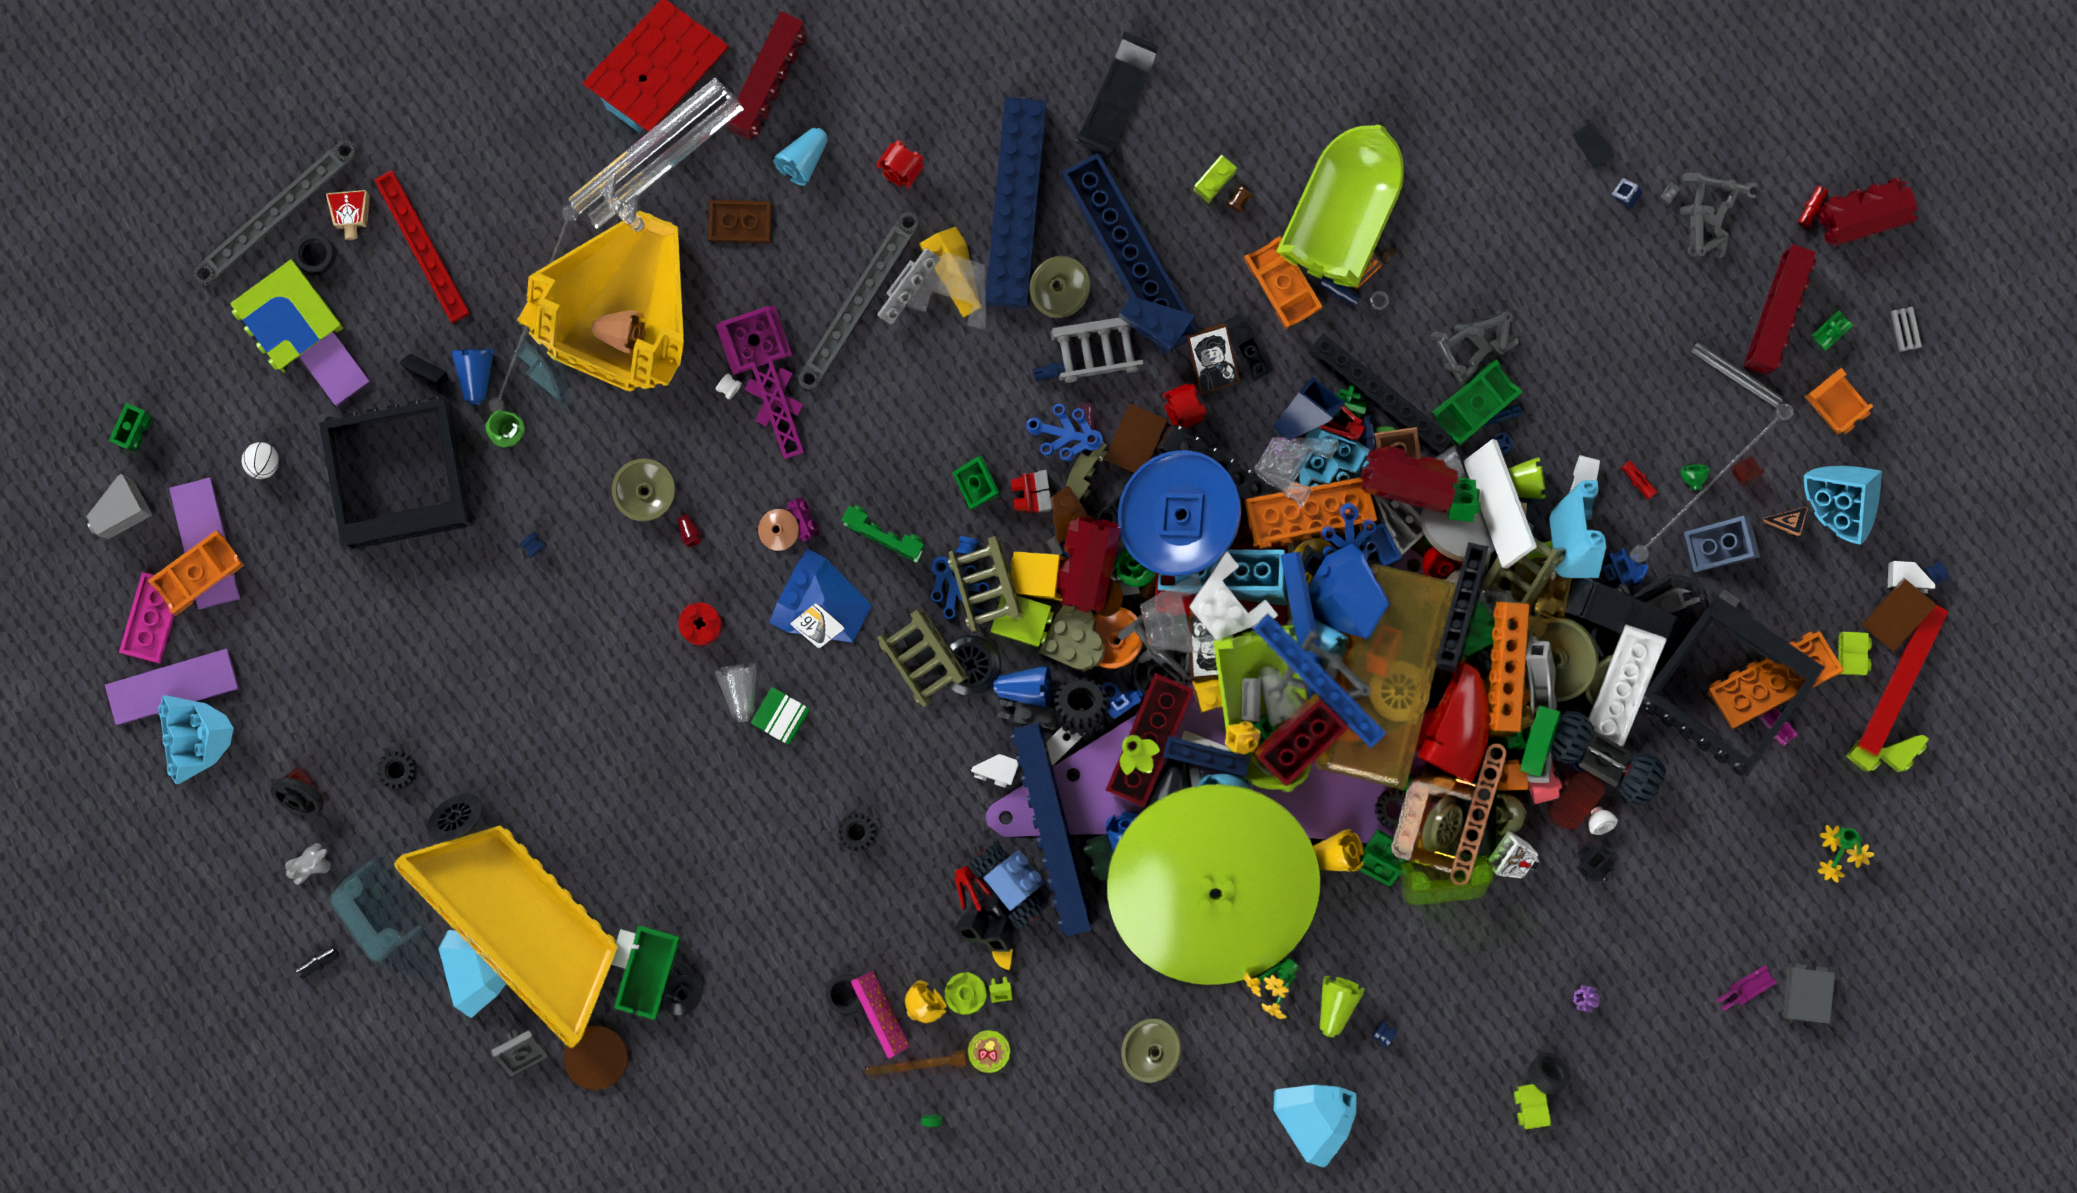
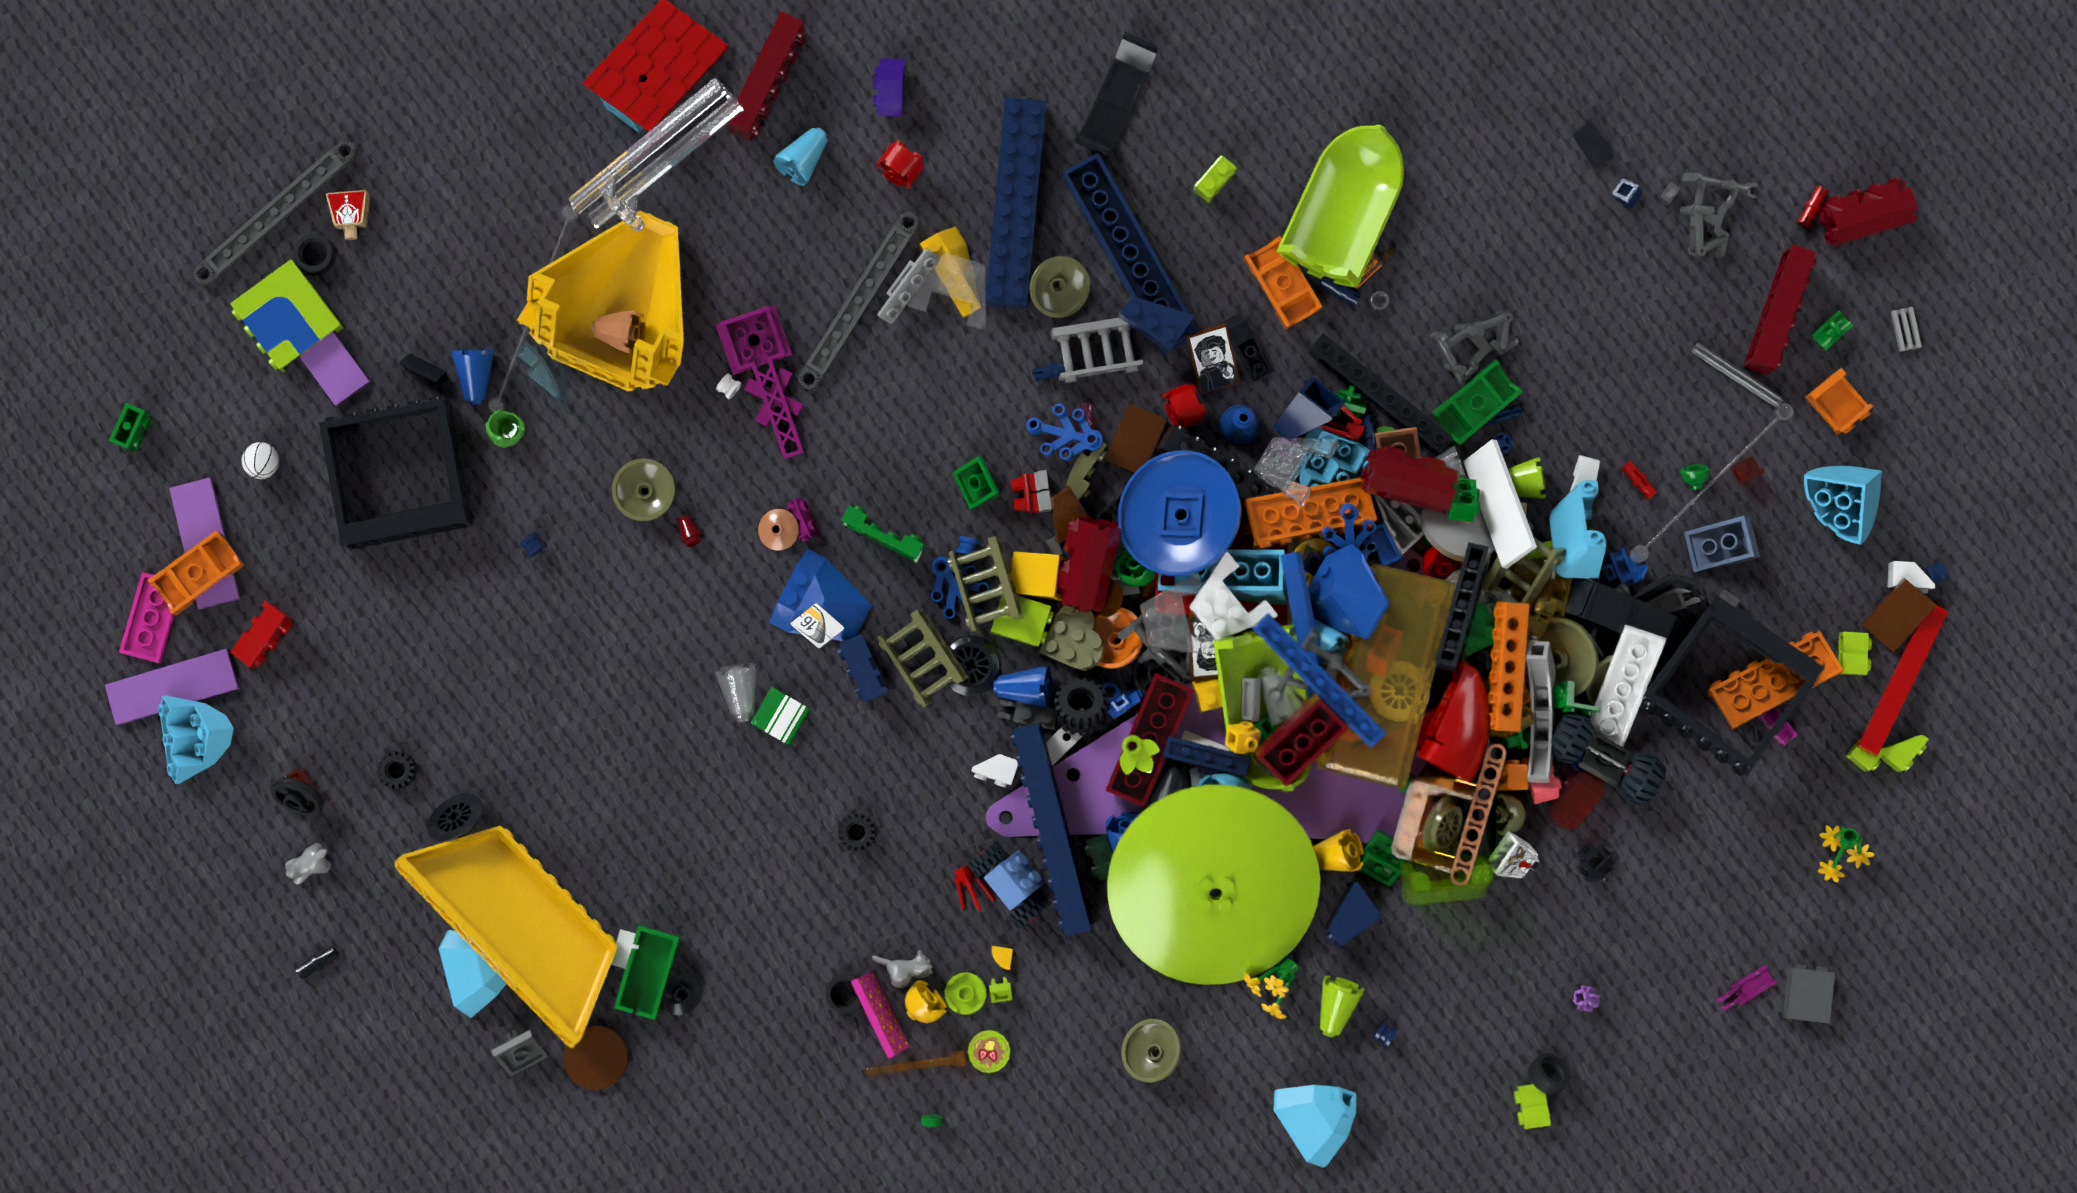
light grey slope [86,474,152,539] -> none
clear light blue windscreen [329,860,427,962] -> none
red tile [374,170,470,324] -> none
red brick [678,602,723,646] -> none
reddish brown tile [708,200,772,243] -> none
black brick [955,893,1013,952] -> none
reddish brown bush [1226,186,1252,213] -> none
black tyre [1375,790,1415,828] -> none
green slope [1520,706,1561,778] -> none
white brick [1589,807,1618,835] -> none
piece [1763,507,1808,536] -> none
none -> red wedge [230,601,294,669]
none -> dark blue wedge [837,633,888,702]
none -> light grey animal [872,950,933,988]
none -> dark purple brick [873,58,905,117]
none -> blue cone [1219,404,1261,446]
none -> dark blue slope [1324,882,1382,947]
none -> green bracket [1554,681,1601,717]

